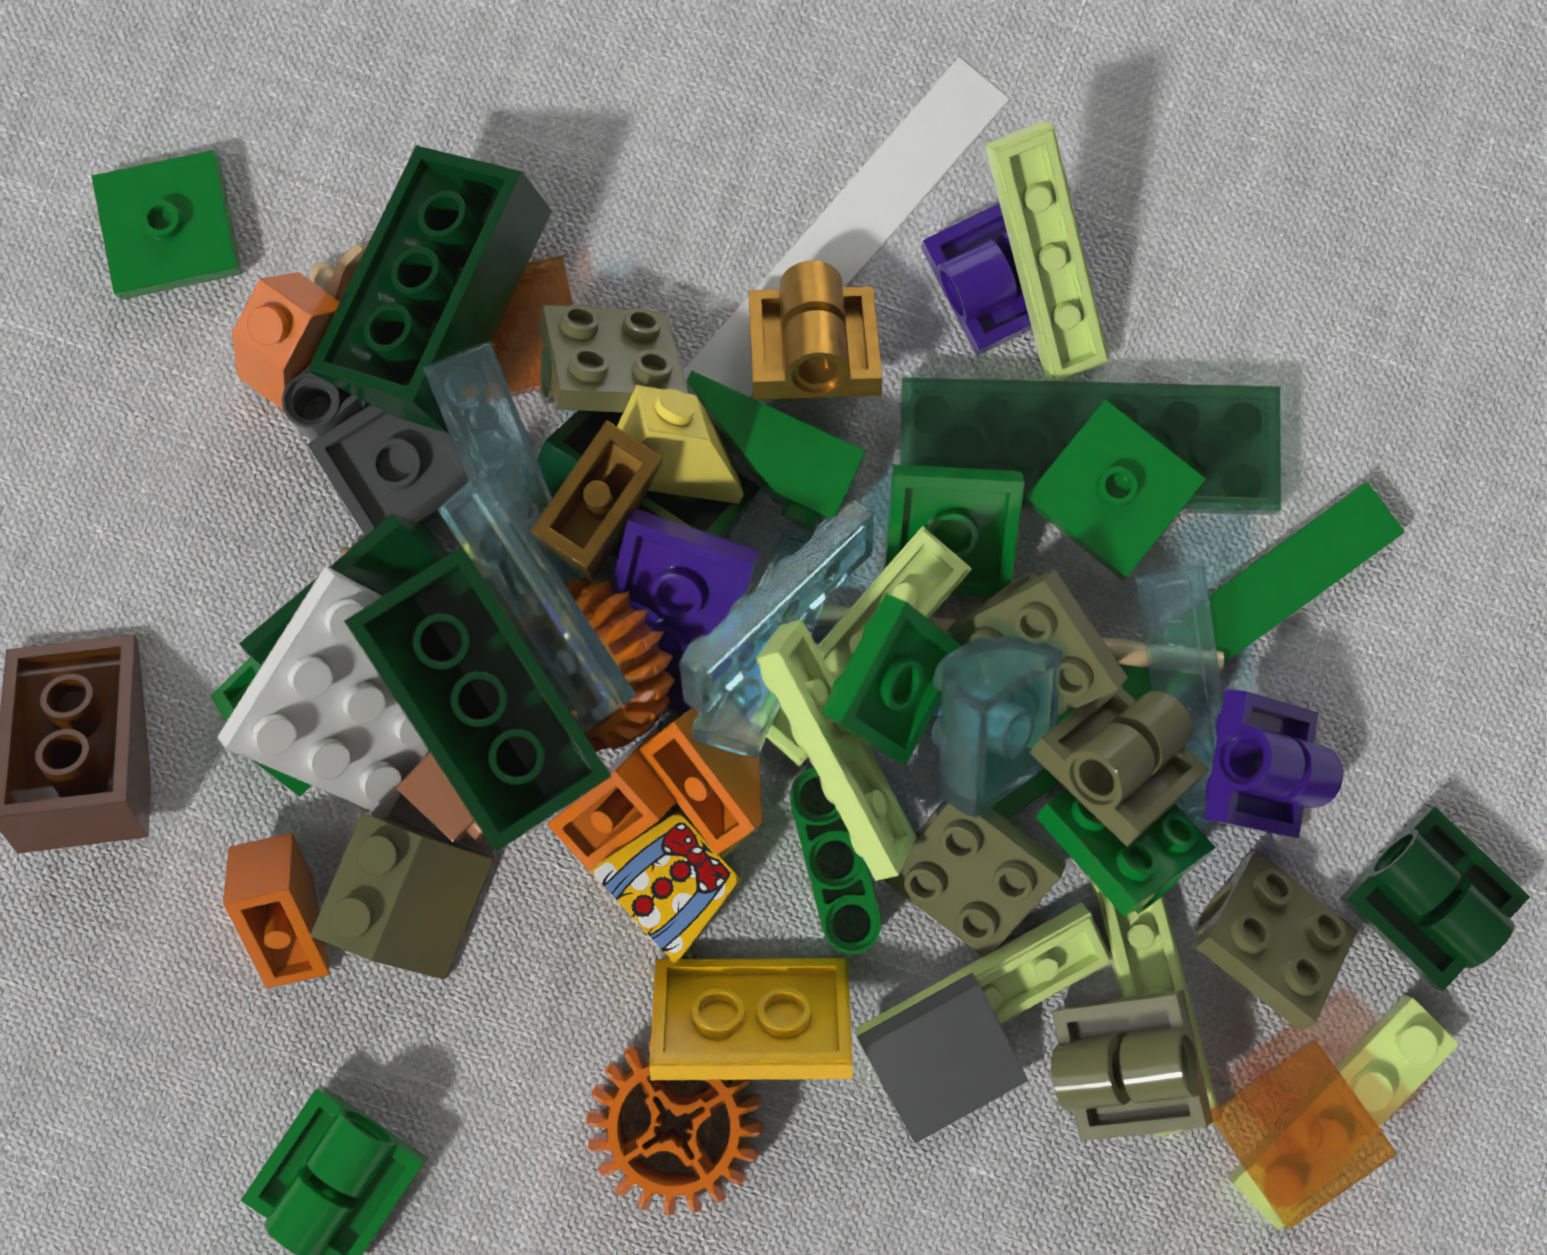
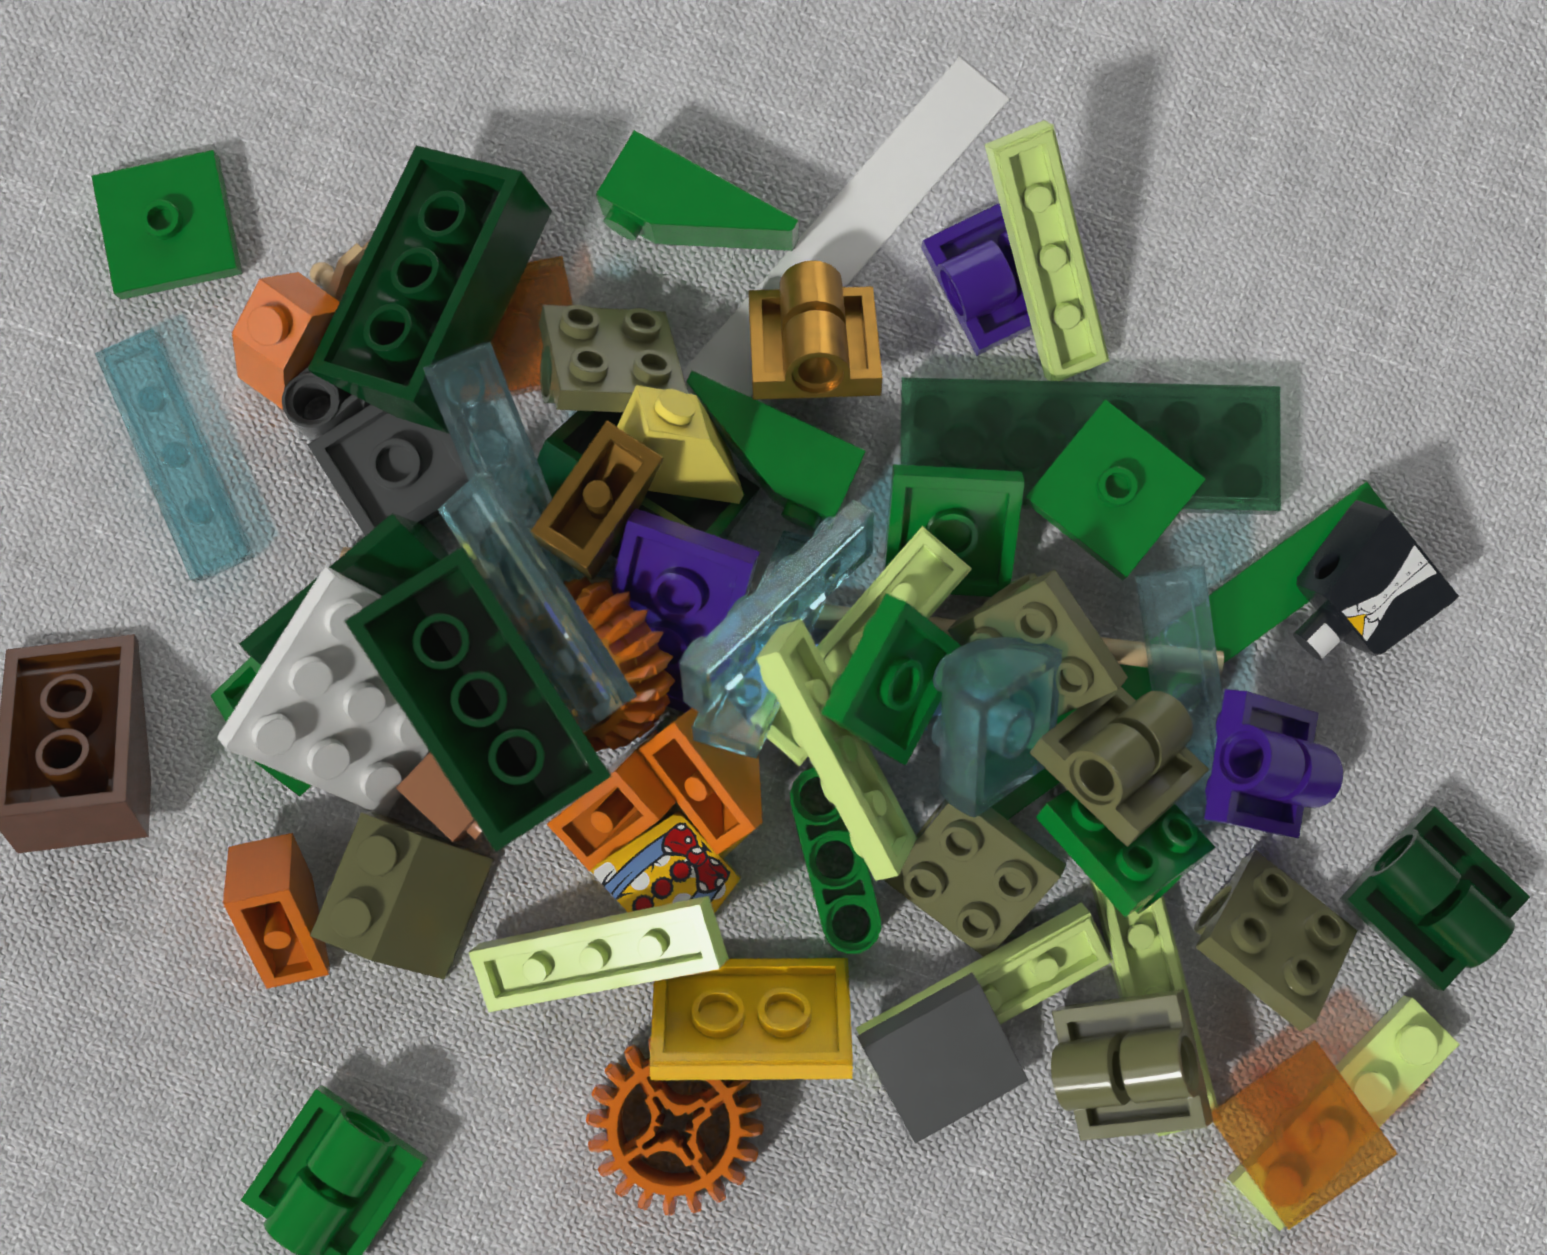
none -> clear light blue tile [95,328,255,583]
none -> yellowish green plate [468,896,729,1012]
none -> green slope [596,130,799,251]
none -> black torso [1293,500,1459,661]

